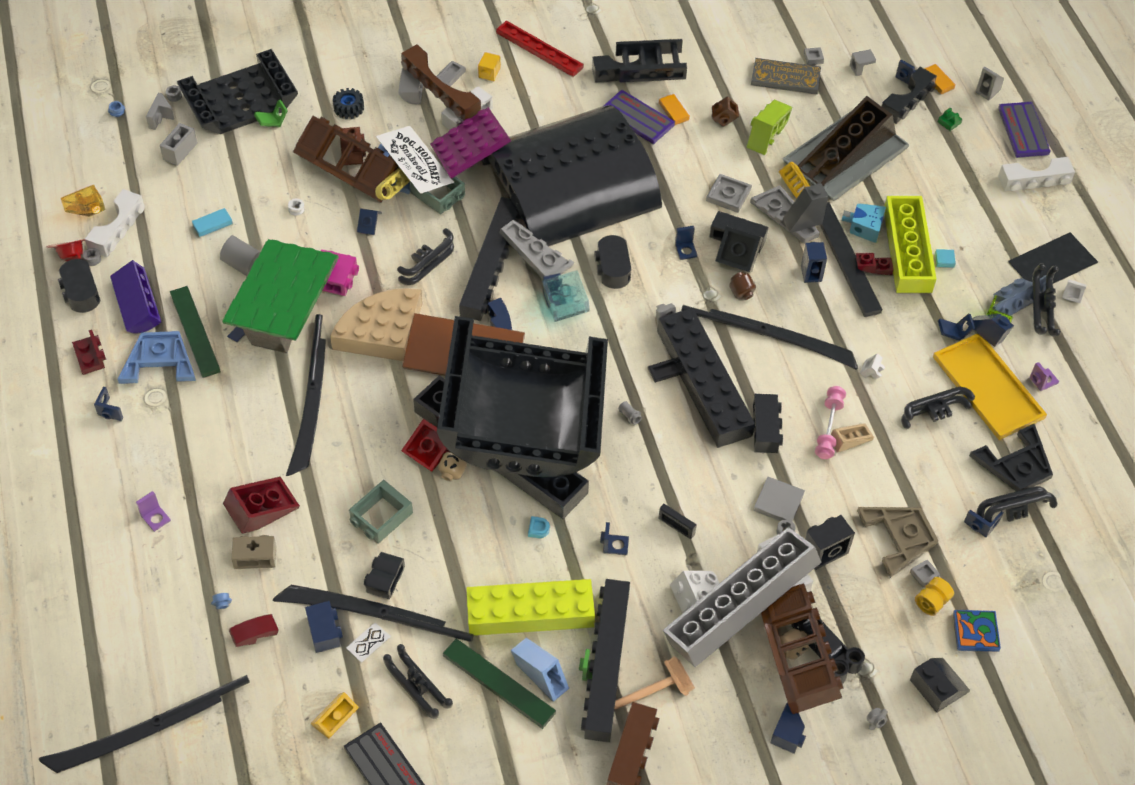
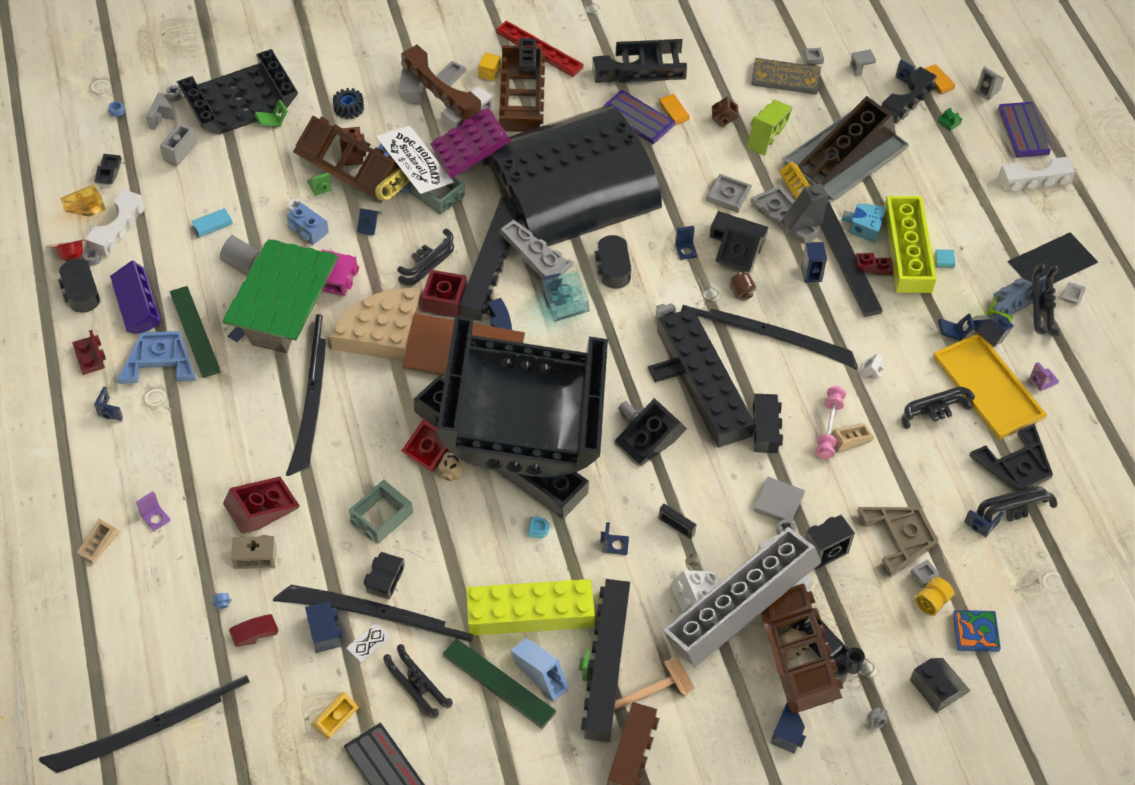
none -> tan slope [76,519,120,564]
none -> black slope [94,153,122,184]
none -> medium blue brick [286,203,329,245]
none -> bright green bracket [307,172,331,196]
none -> dark red brick [421,269,467,317]
none -> reddish brown window [499,45,545,132]
none -> black slope [519,38,536,74]
none -> black slope [615,398,687,466]

